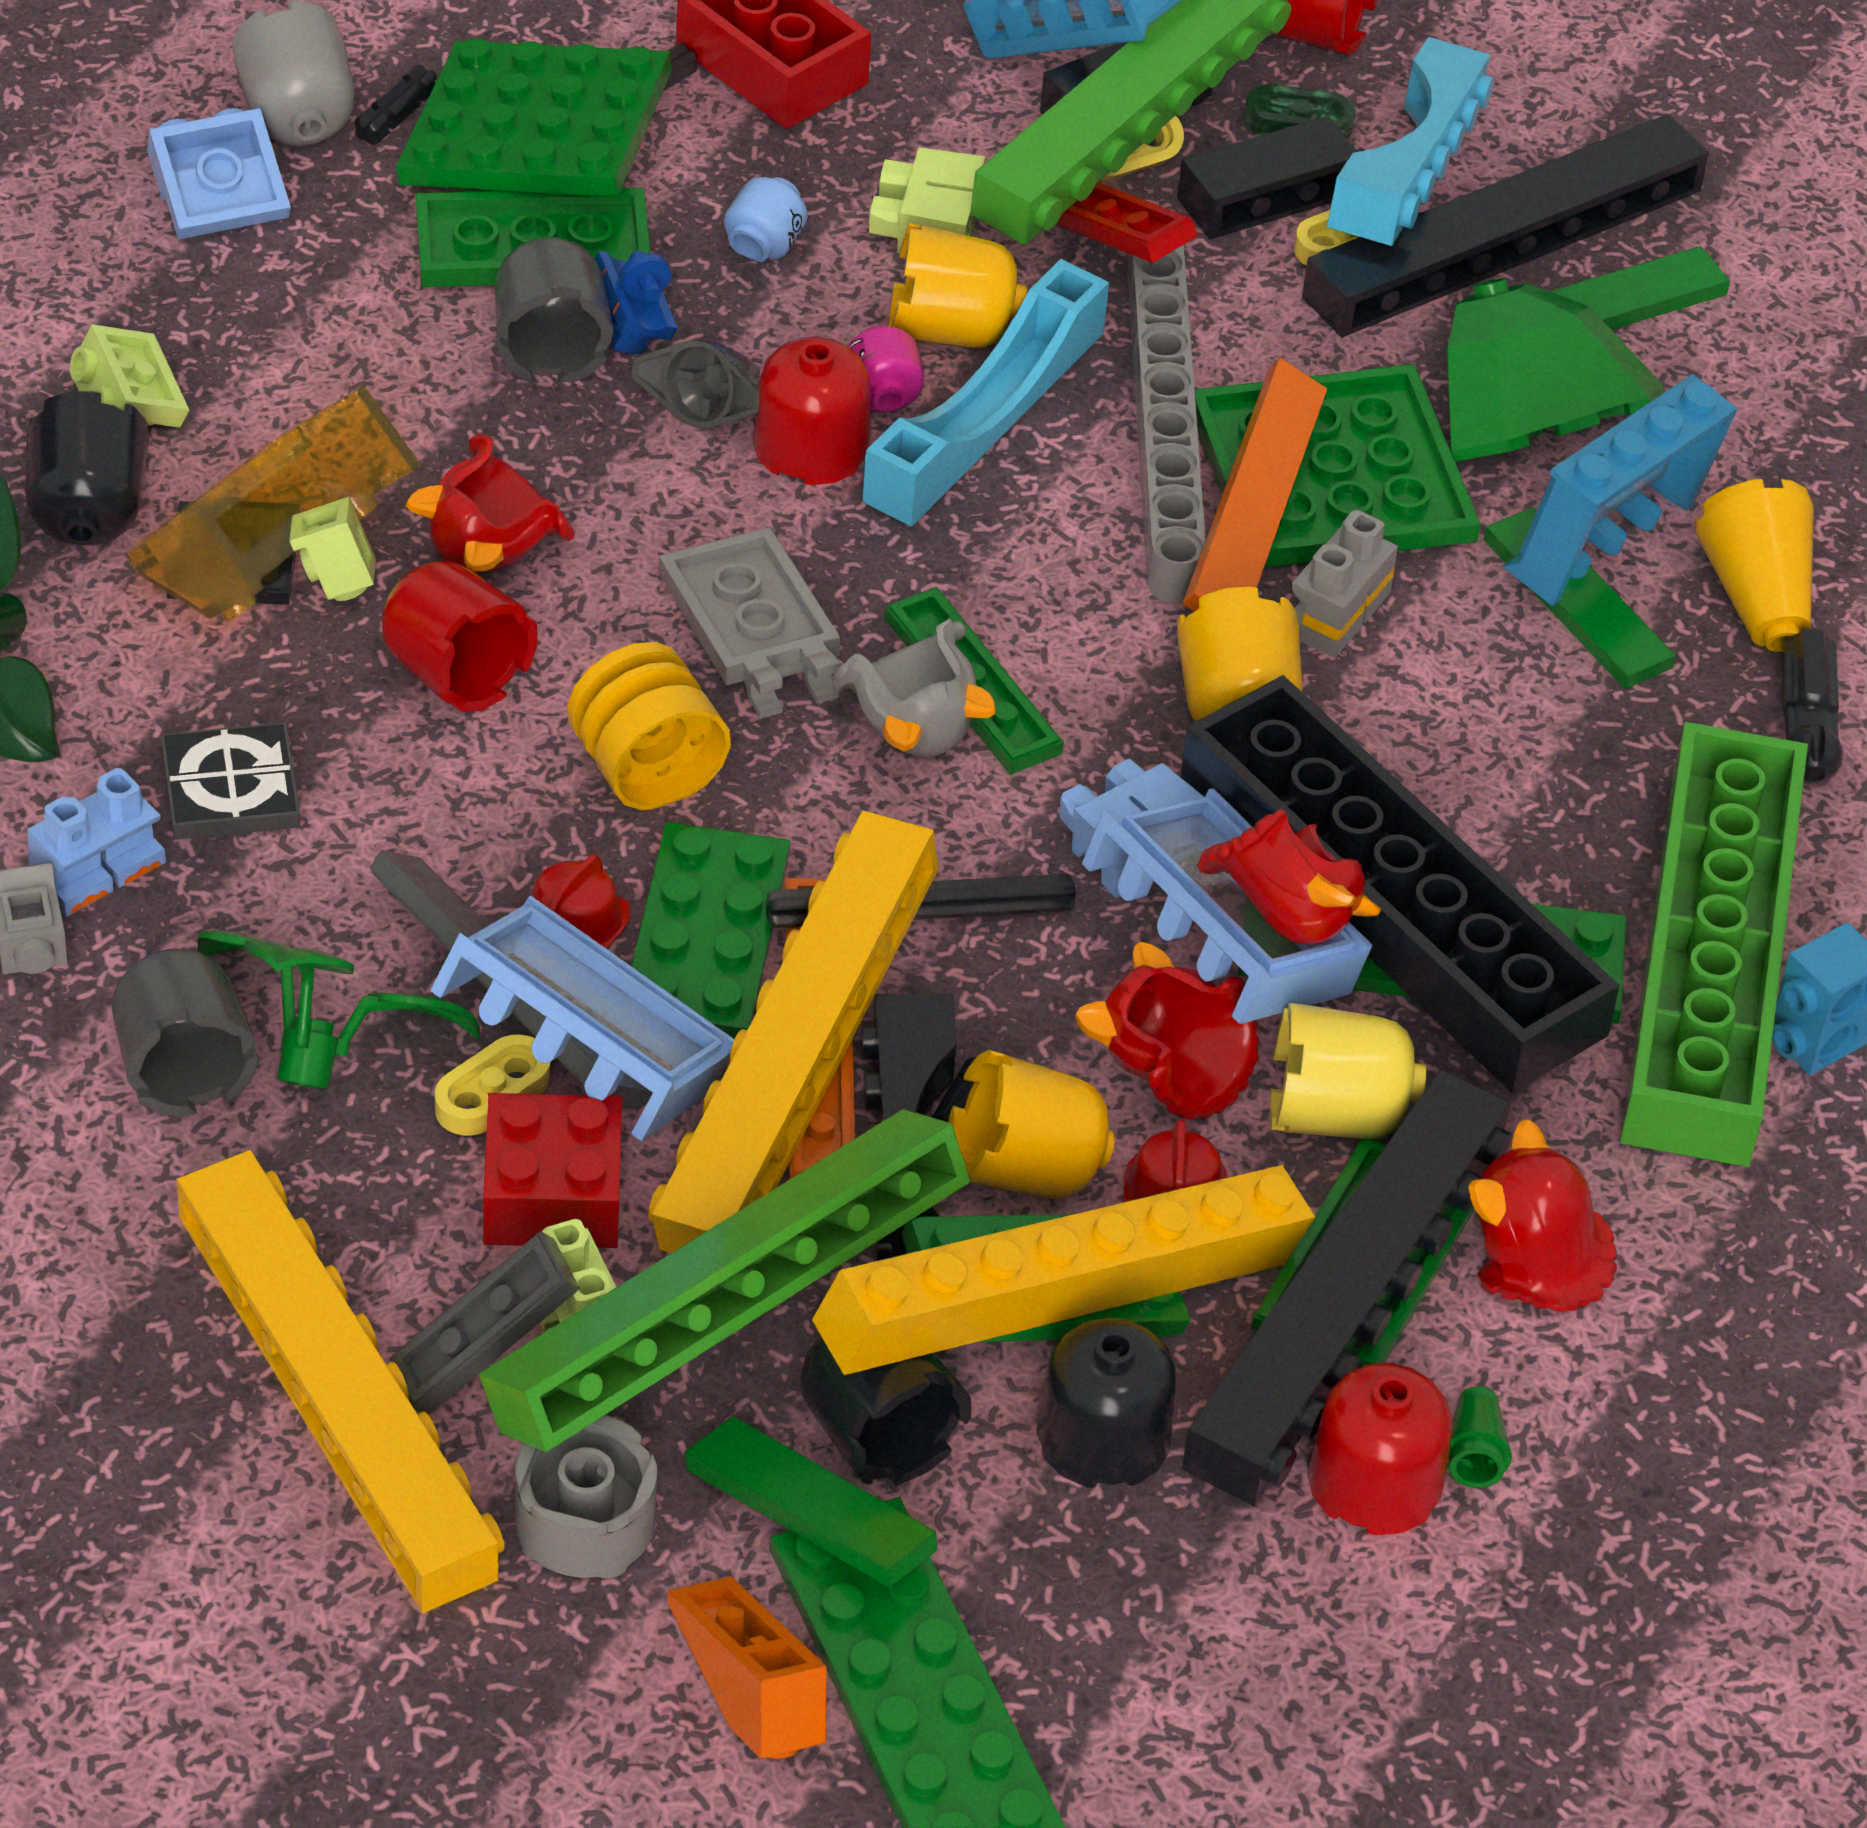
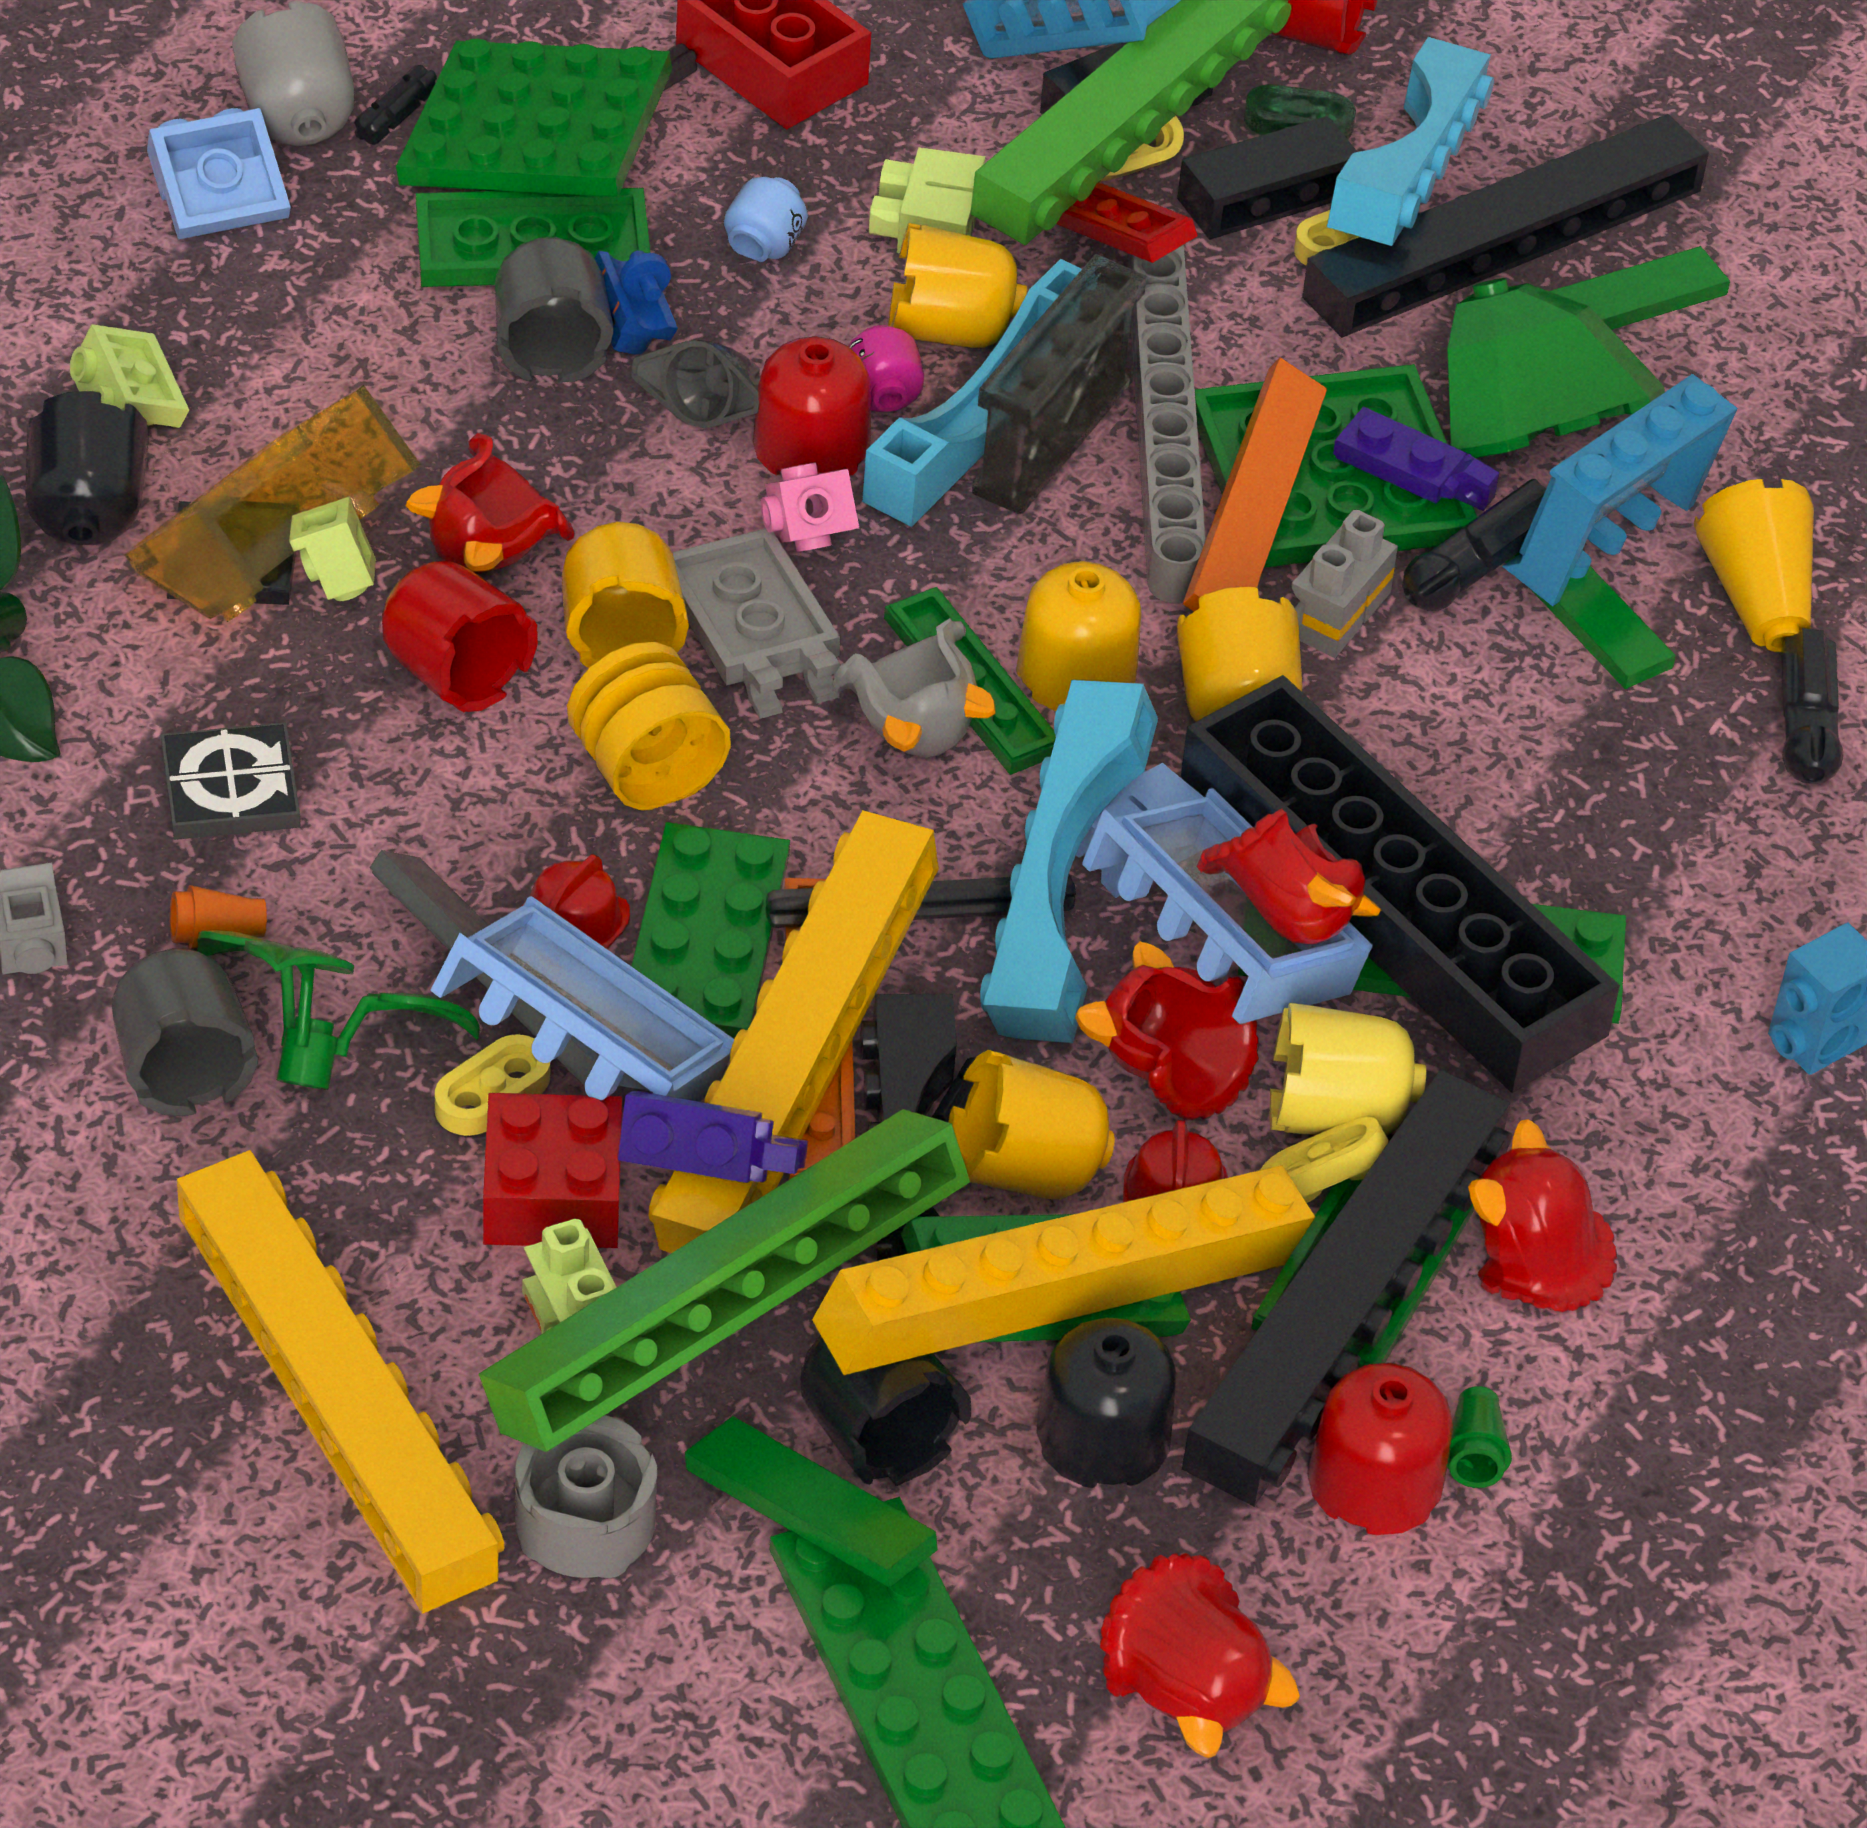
light blue hips [27,768,166,917] -> none
dark grey tile [389,1231,580,1414] -> none
orange slope [667,1576,826,1759] -> none
bright green brick [1620,722,1808,1167] -> none
none -> orange cone [170,885,267,950]
none -> yellow cylinder [561,521,689,668]
none -> dark purple hinge [618,1091,808,1183]
none -> bright pink brick [761,463,859,552]
none -> clear smoke fence [972,254,1147,514]
none -> medium azure arch [980,680,1158,1043]
none -> yellow cylinder [1016,561,1141,711]
none -> red hair [1100,1553,1300,1758]
none -> light yellow plate [1260,1116,1389,1203]
none -> dark purple hinge [1333,406,1499,511]
none -> black piece [1402,479,1546,611]

